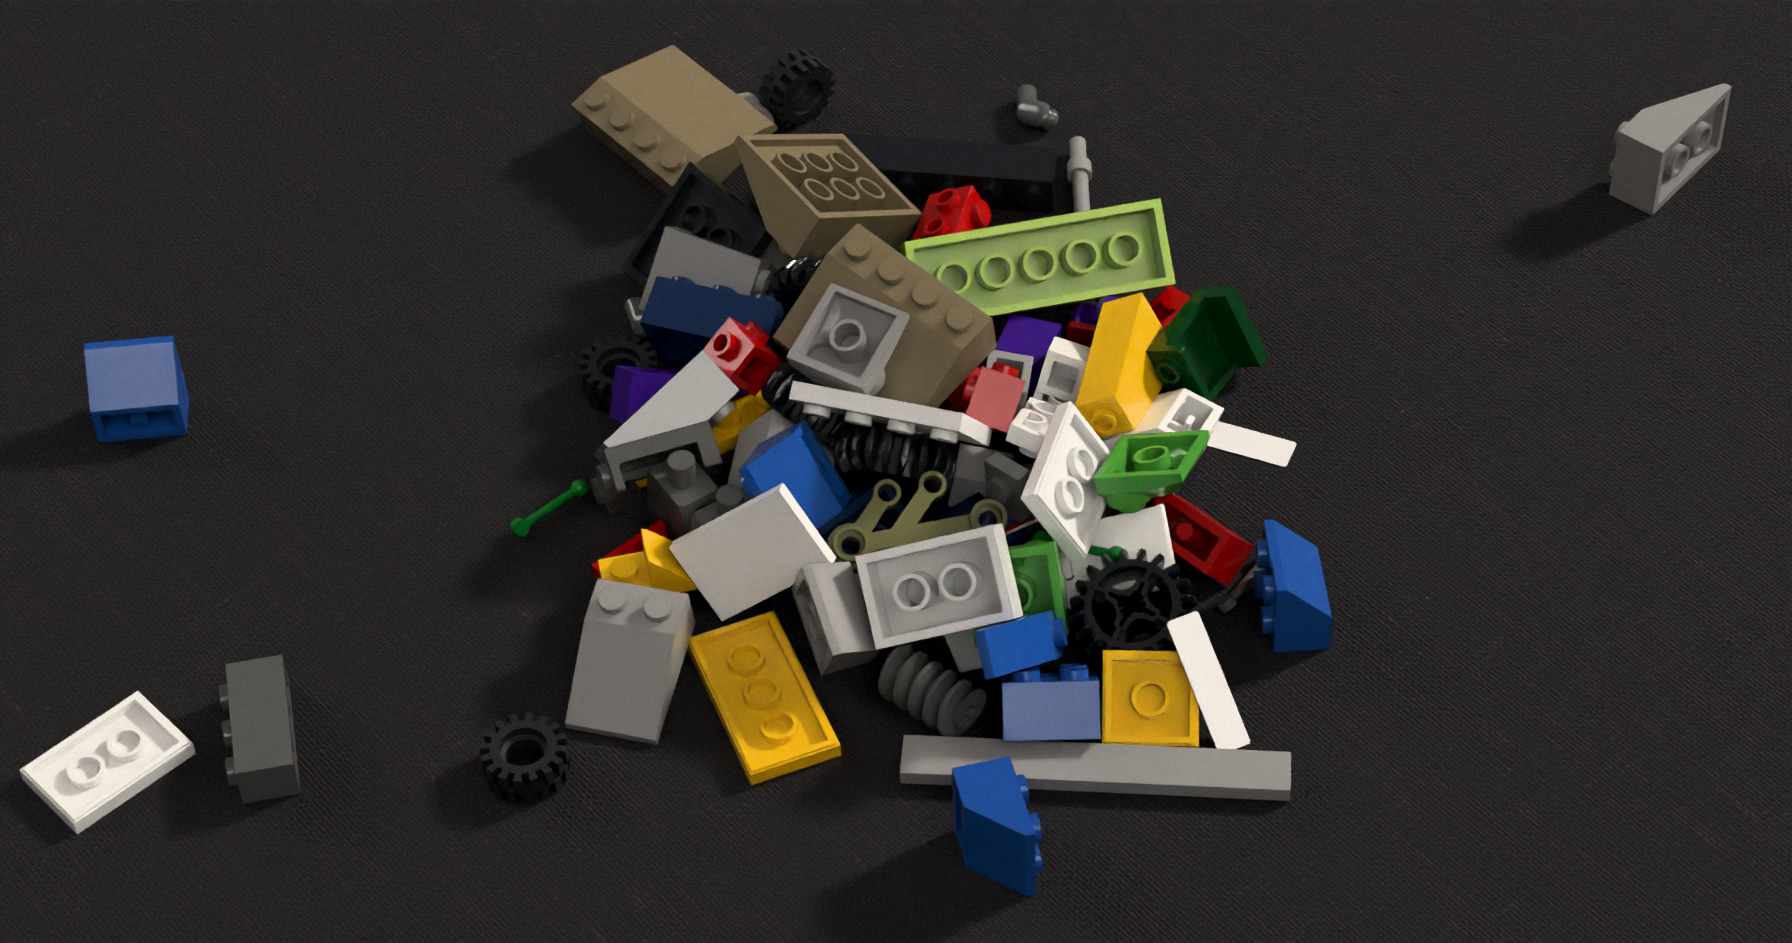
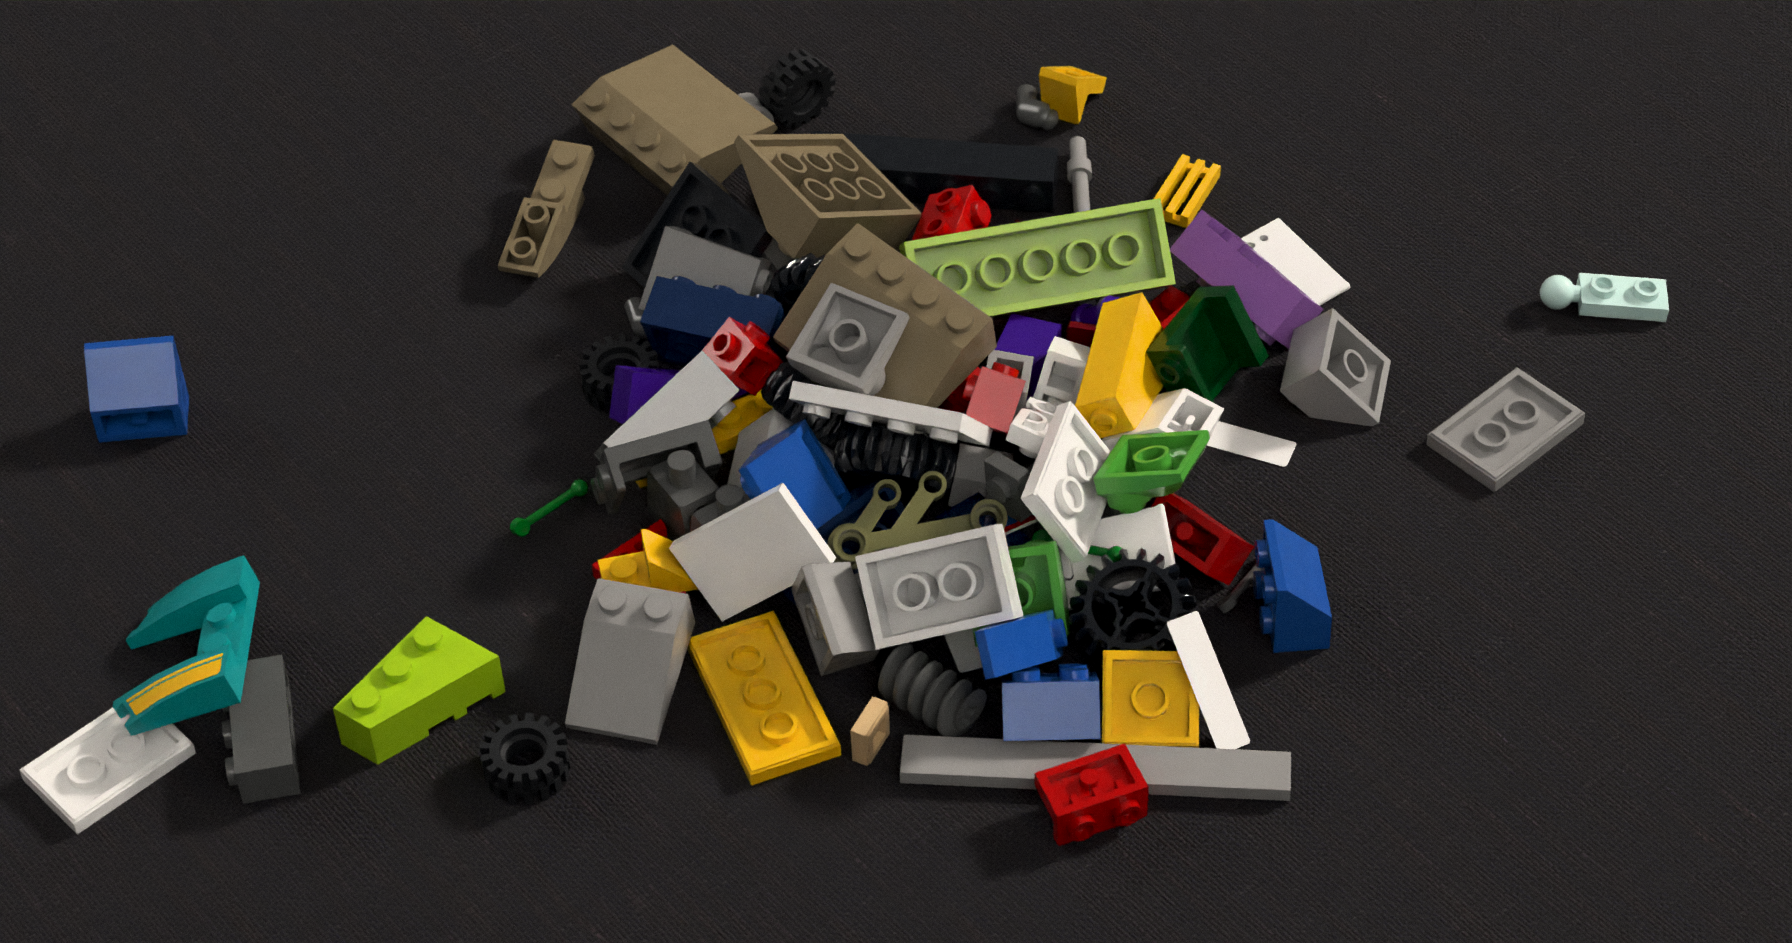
blue slope [952,756,1043,896] -> none
light grey slope [1609,83,1732,216] -> none
none -> teal wedge [113,555,260,736]
none -> lime wedge [333,616,506,765]
none -> dark tan slope [497,140,595,278]
none -> tan tile [850,696,890,766]
none -> red bracket [1034,743,1149,845]
none -> yellow slope [1039,66,1107,124]
none -> yellow tile [1154,154,1221,228]
none -> medium lavender wedge [1170,210,1323,349]
none -> white container [1241,218,1350,306]
none -> light grey slope [1280,308,1391,426]
none -> light grey tile [1426,367,1585,492]
none -> light aqua plate [1540,273,1669,322]

